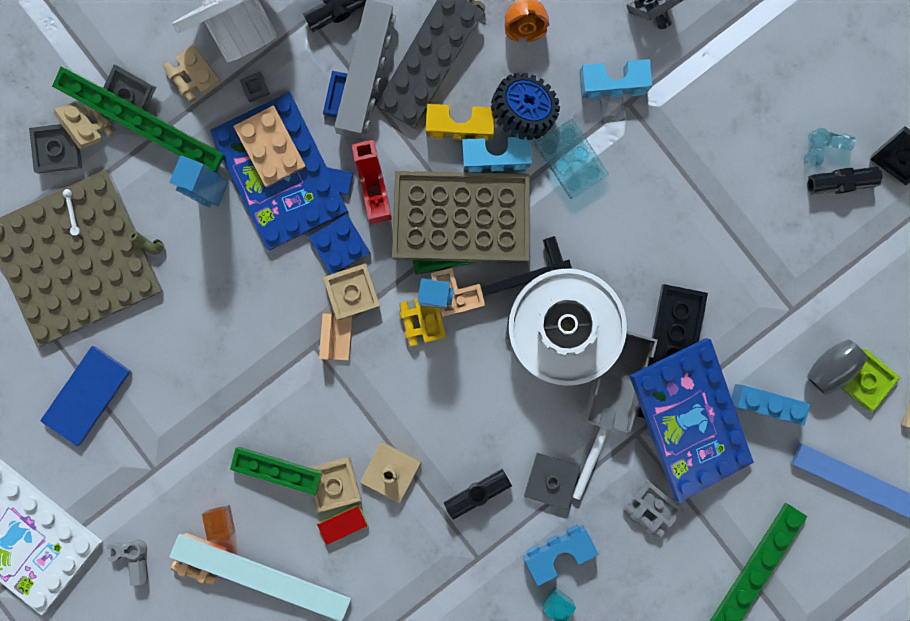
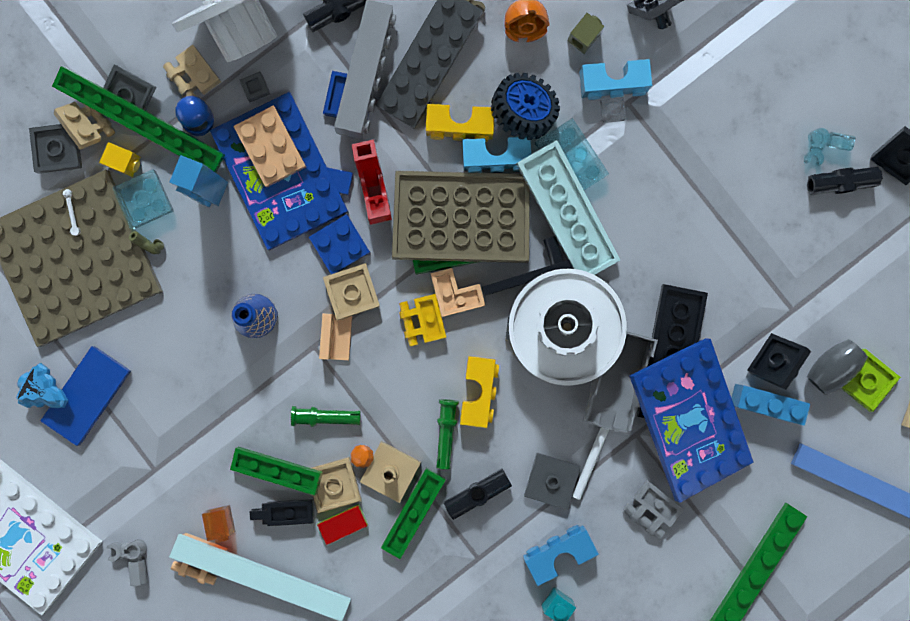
dark azure arch [417,278,454,310] -> none
none -> dark azure rock [16,363,68,408]
none -> yellow brick [99,142,141,177]
none -> clear light blue plate [112,169,174,229]
none -> blue helmet [175,96,214,137]
none -> blue cone [232,294,278,338]
none -> black hinge [249,499,314,526]
none -> green pin [291,406,361,427]
none -> orange tile [351,445,374,468]
none -> green plate [381,467,446,559]
none -> green pin [436,399,459,469]
none -> yellow arch [460,356,499,428]
none -> light aqua plate [516,140,620,275]
none -> olive brick [567,13,604,54]
none -> black tile [747,333,811,390]

